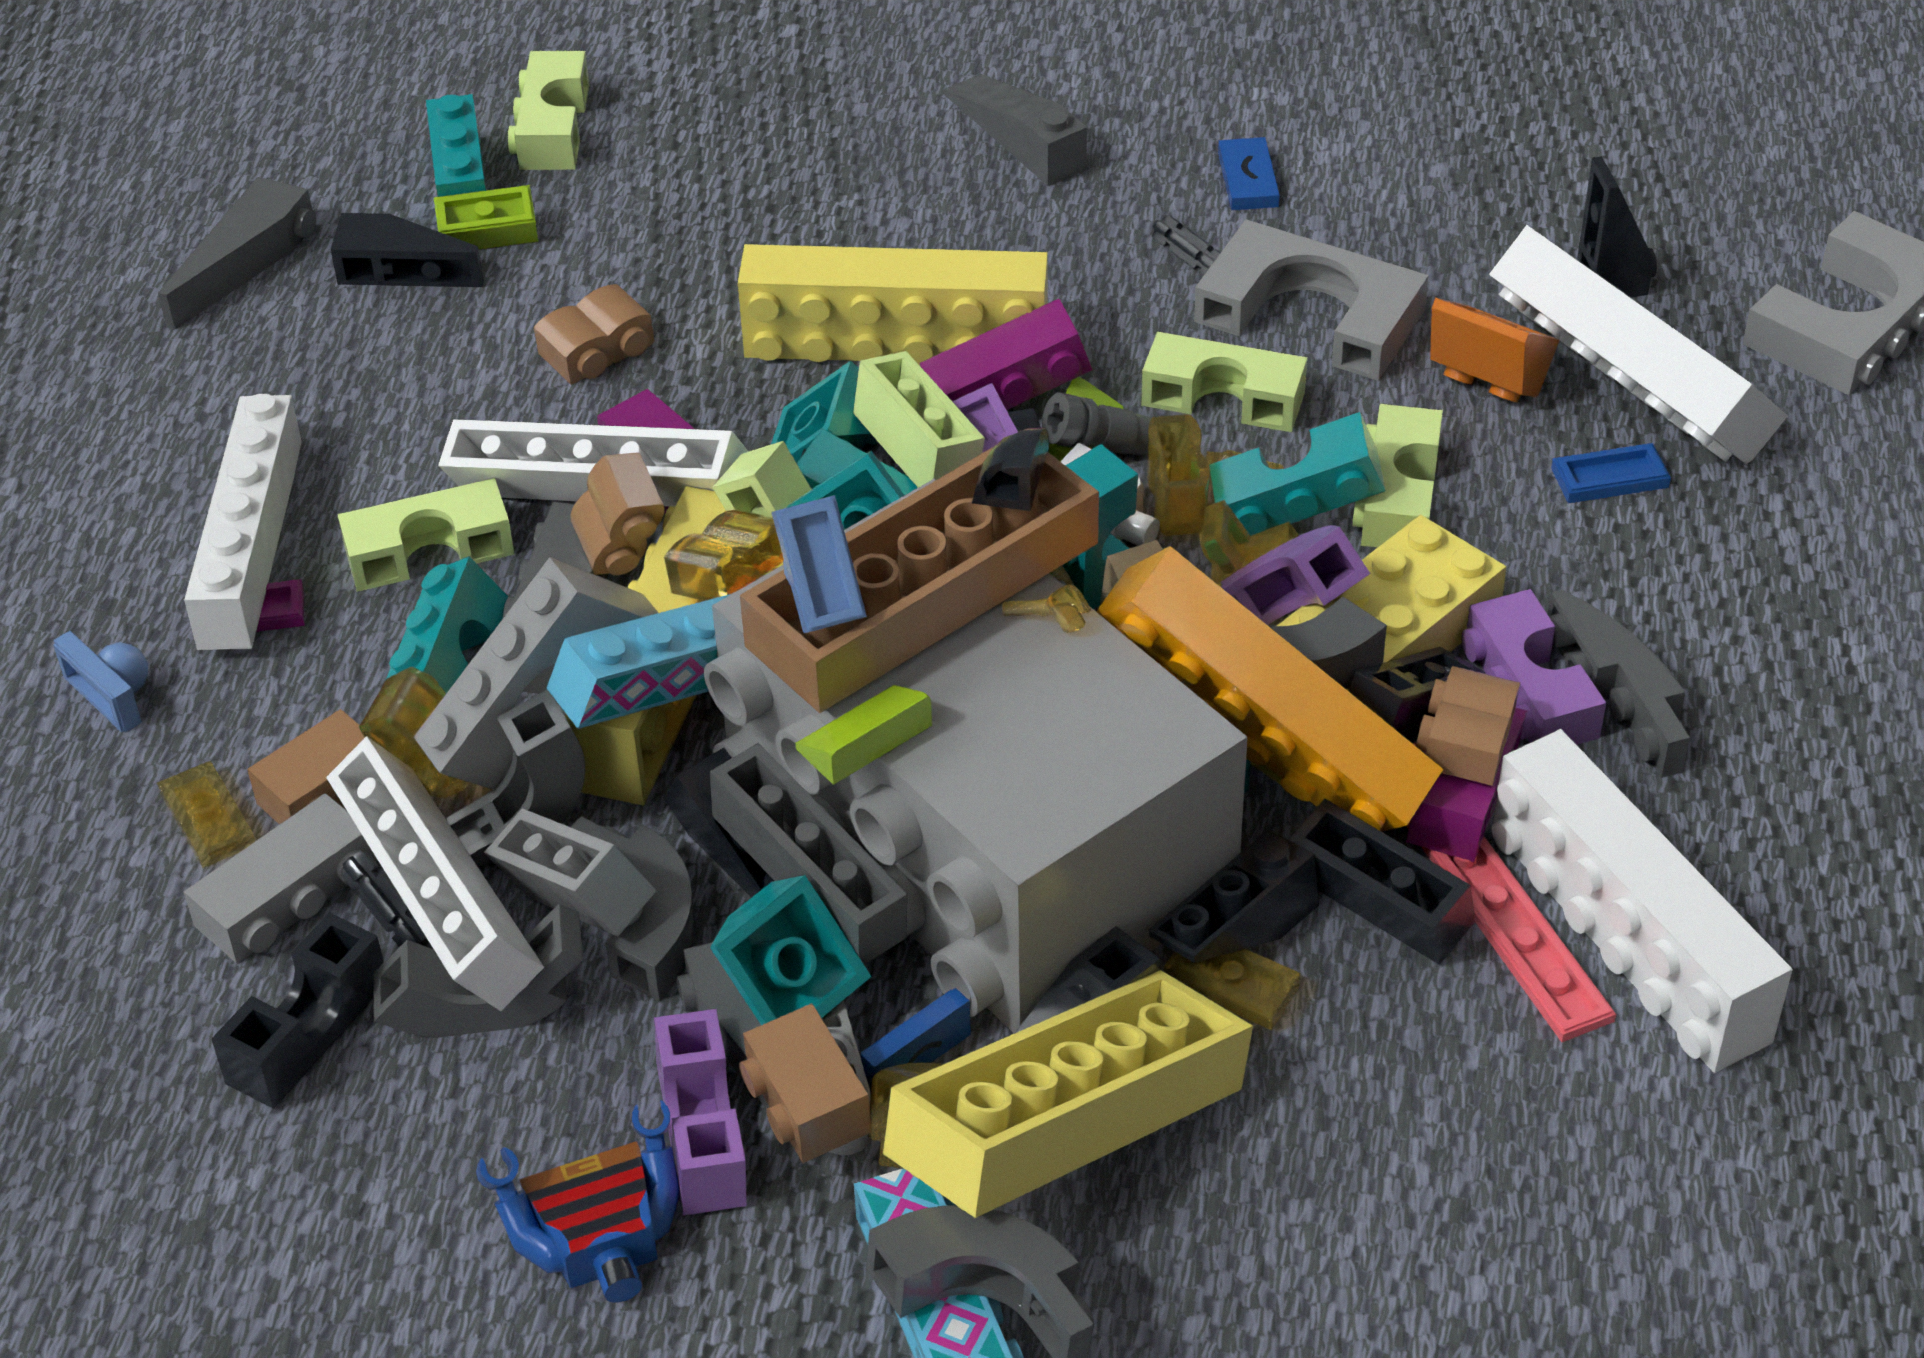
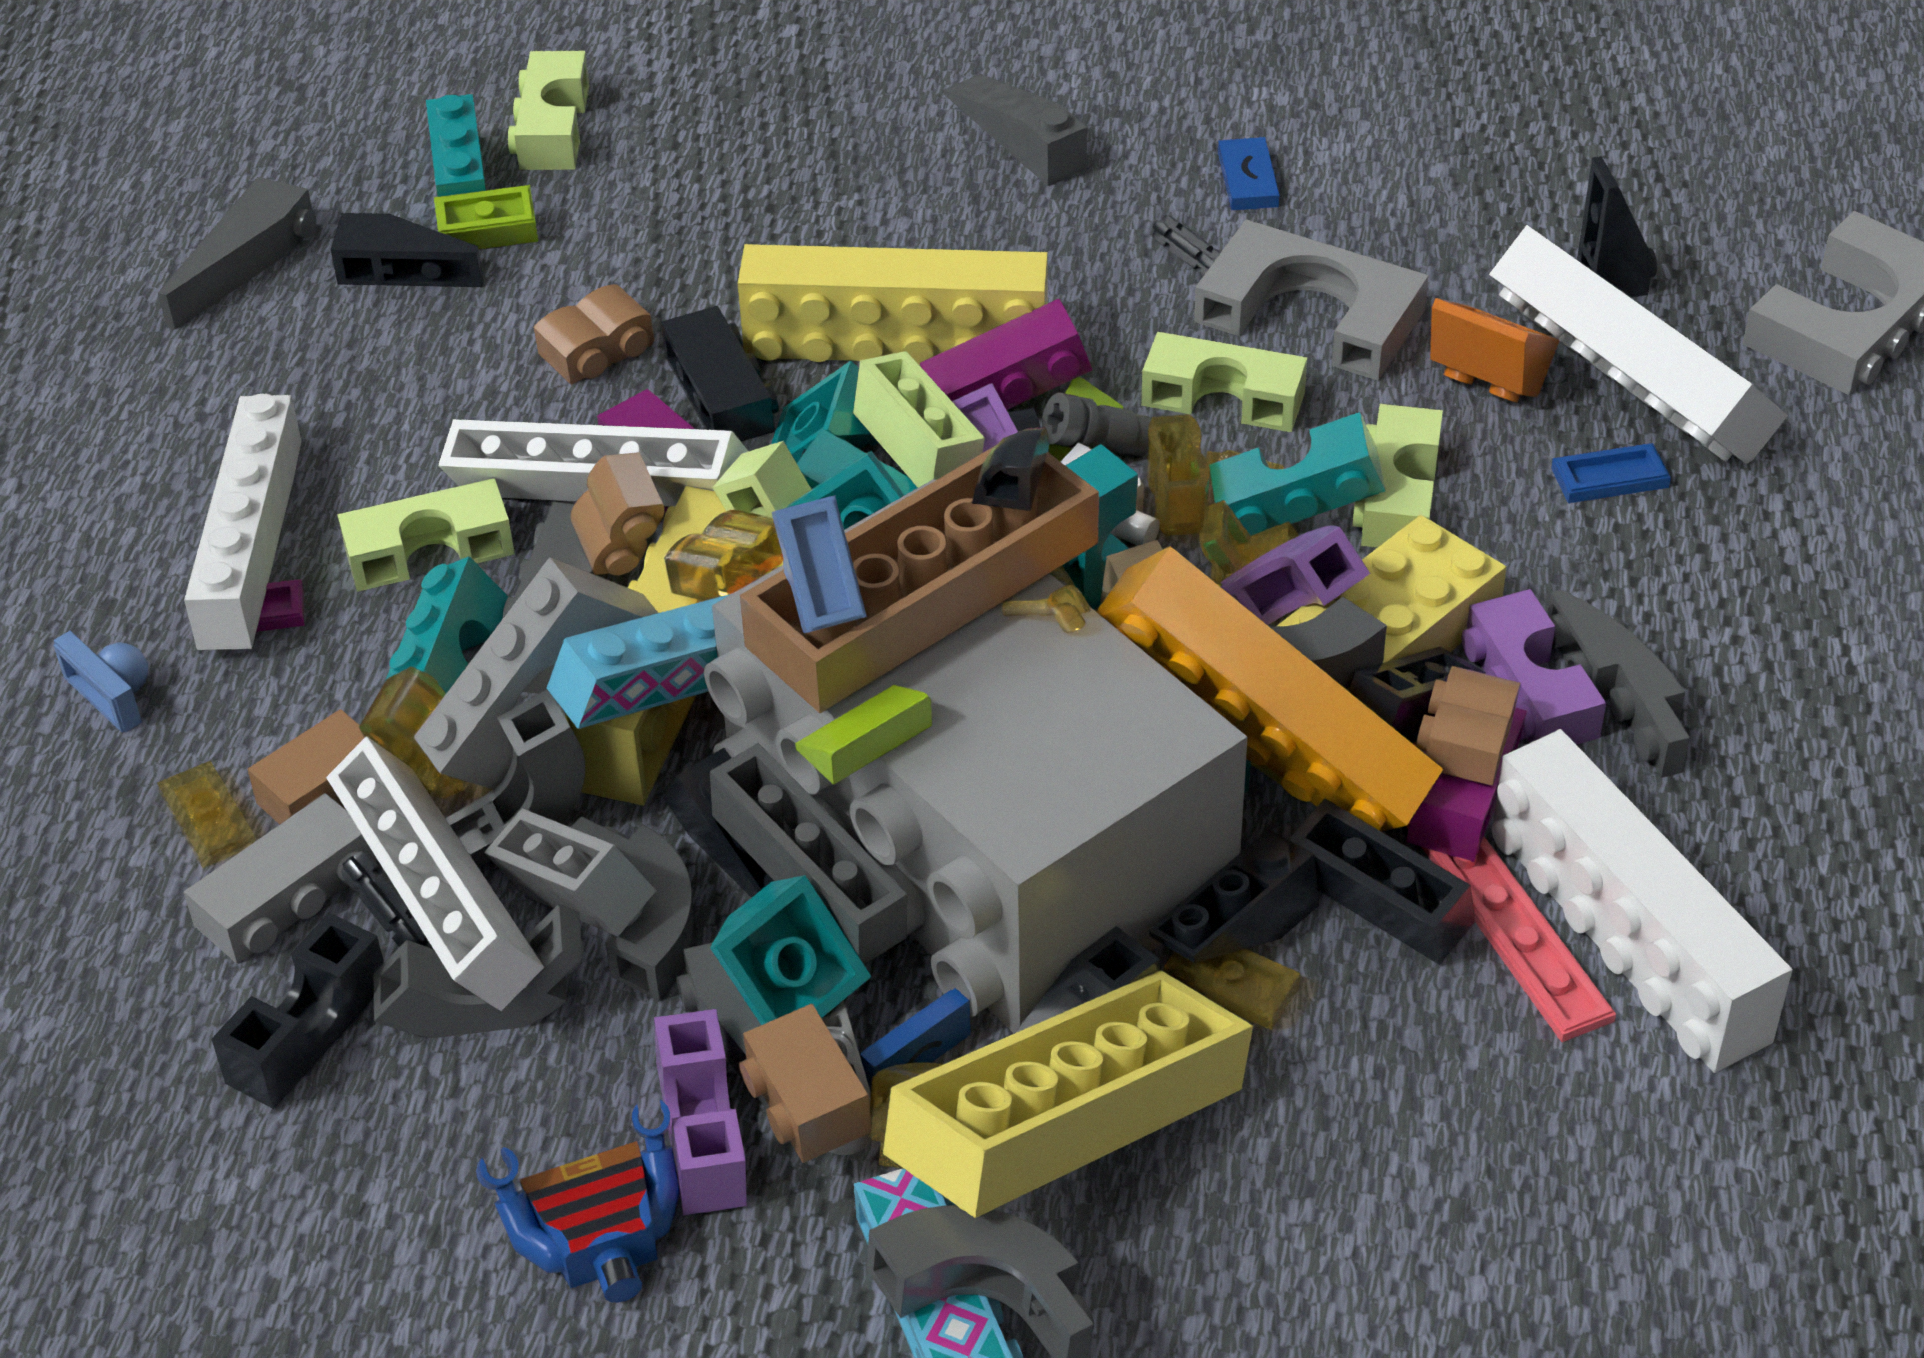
none -> black brick [661,305,779,442]

